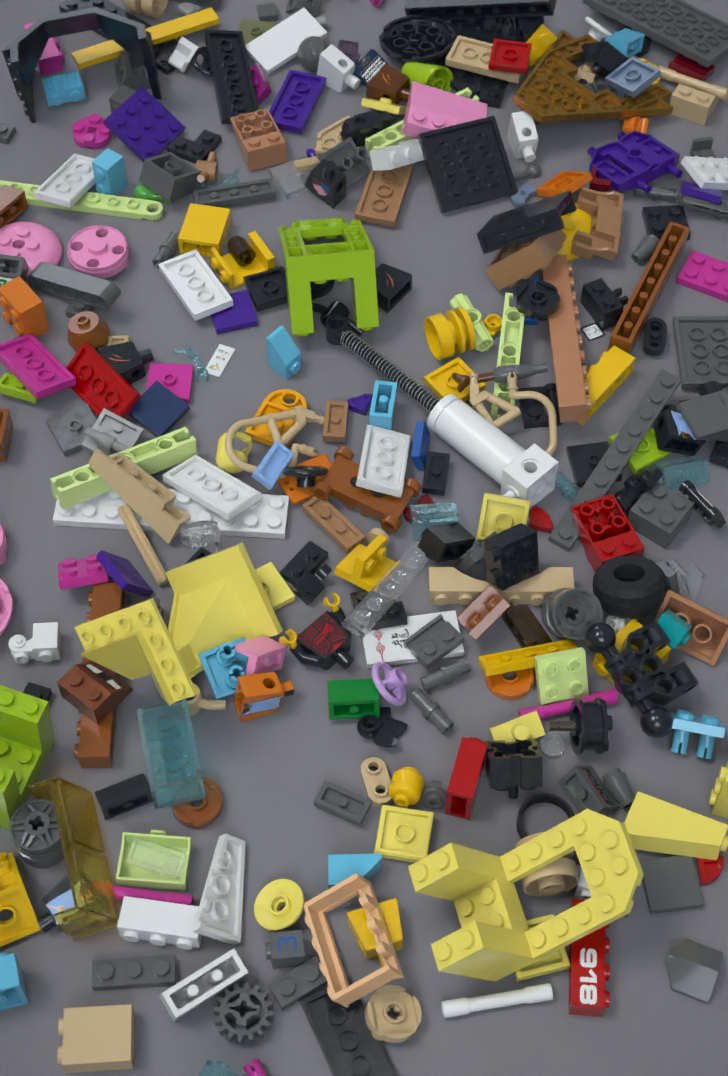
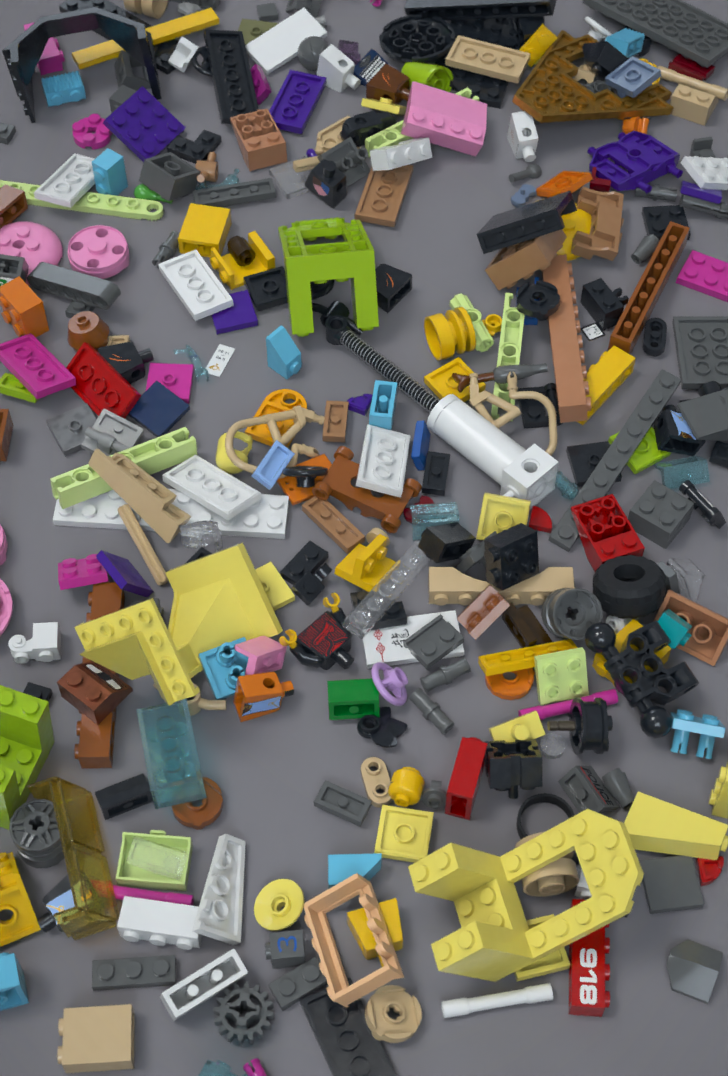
black plate [417,116,518,213] -> none
red plate [488,39,532,74] -> none
black plate [614,467,663,511] -> none

